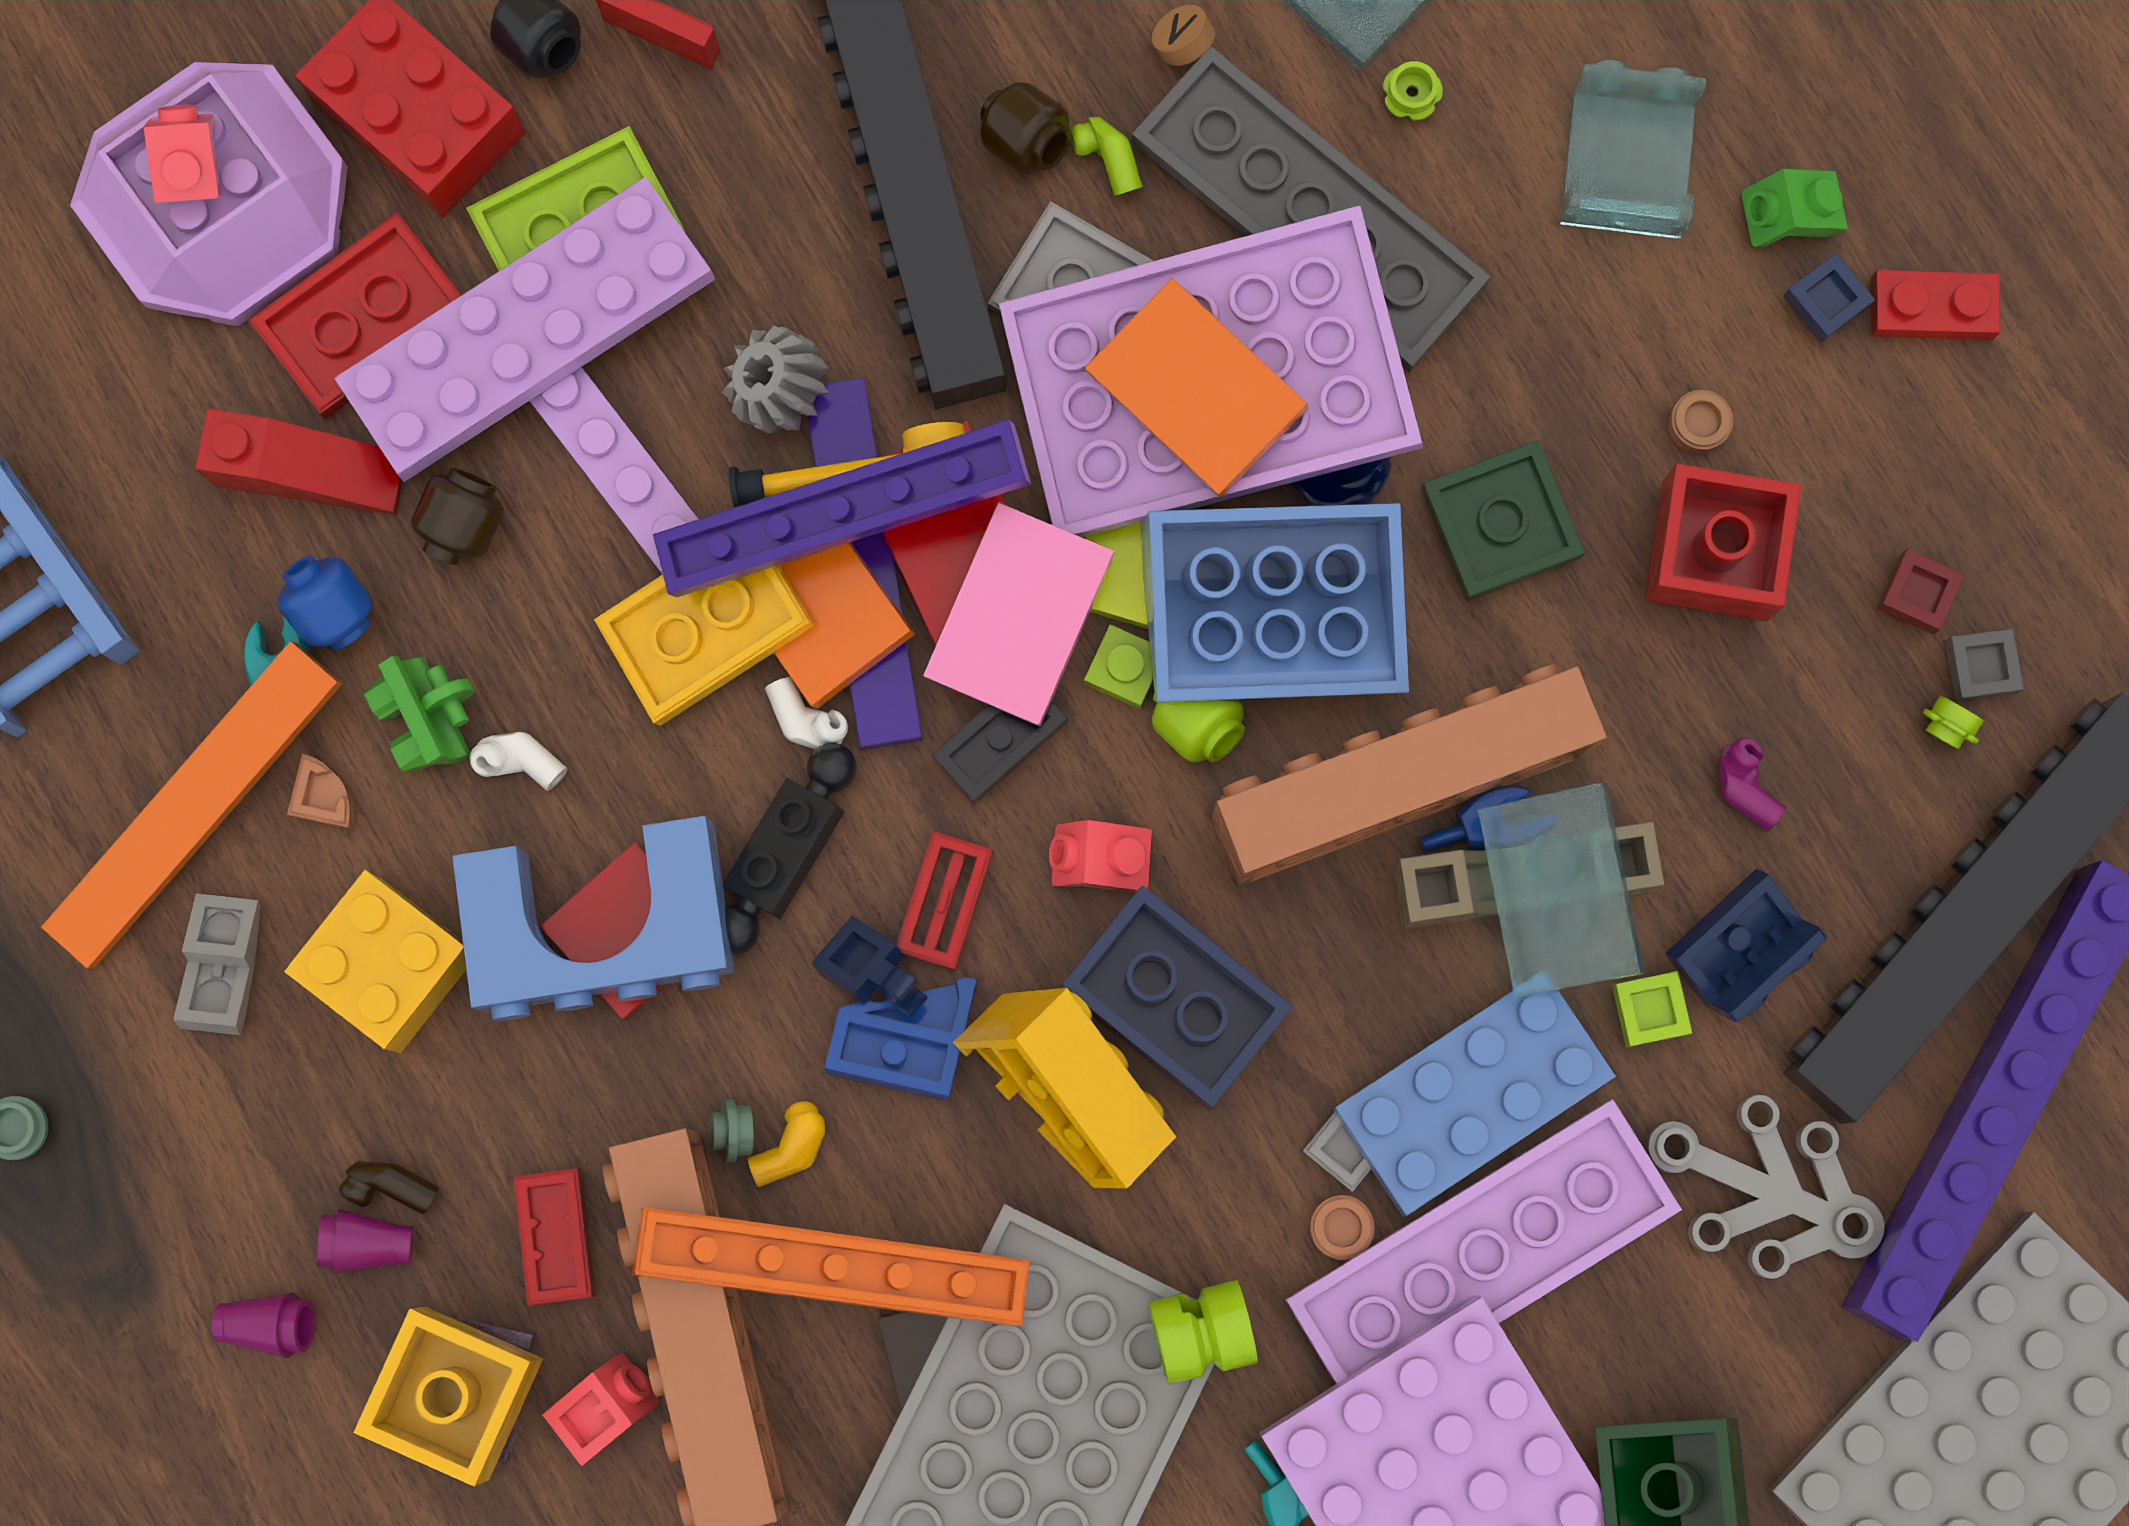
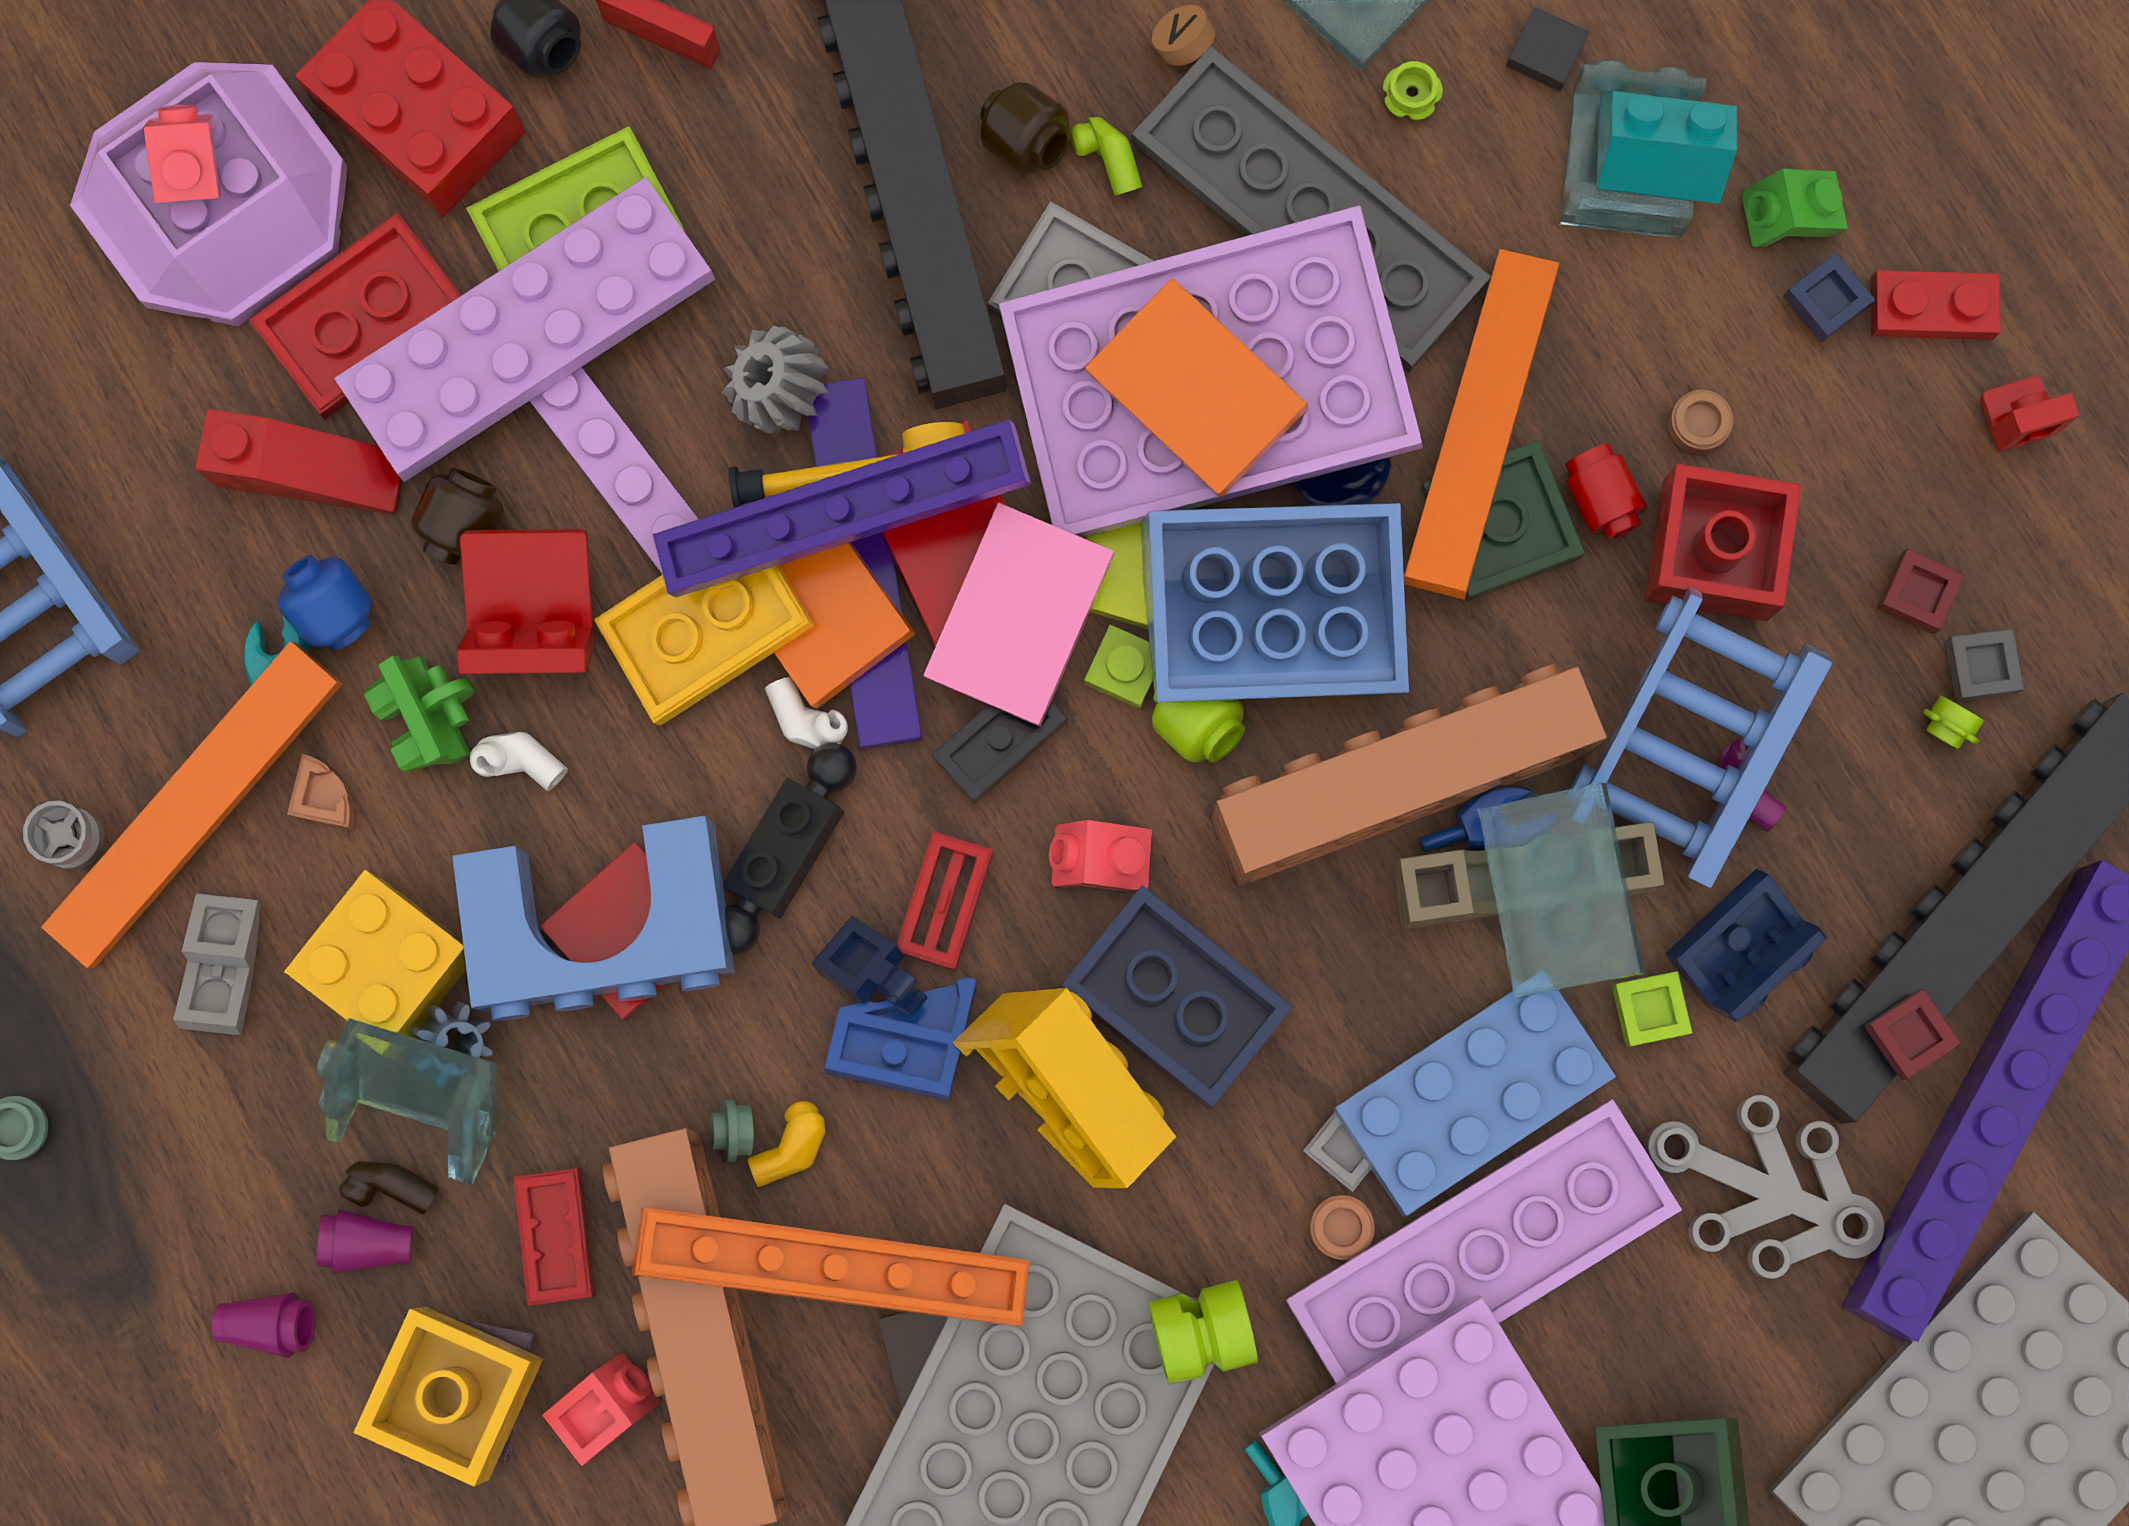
none -> light grey wheel [23,801,105,870]
none -> clear light blue panel [317,1018,497,1185]
none -> sand blue gear [410,1001,493,1082]
none -> red bracket [457,529,595,674]
none -> orange tile [1404,249,1559,600]
none -> black tile [1506,7,1589,91]
none -> red brick [1565,443,1648,540]
none -> medium blue fence [1567,586,1833,888]
none -> teal slope [1597,91,1737,204]
none -> dark red plate [1864,989,1961,1080]
none -> red bracket [1980,376,2080,452]

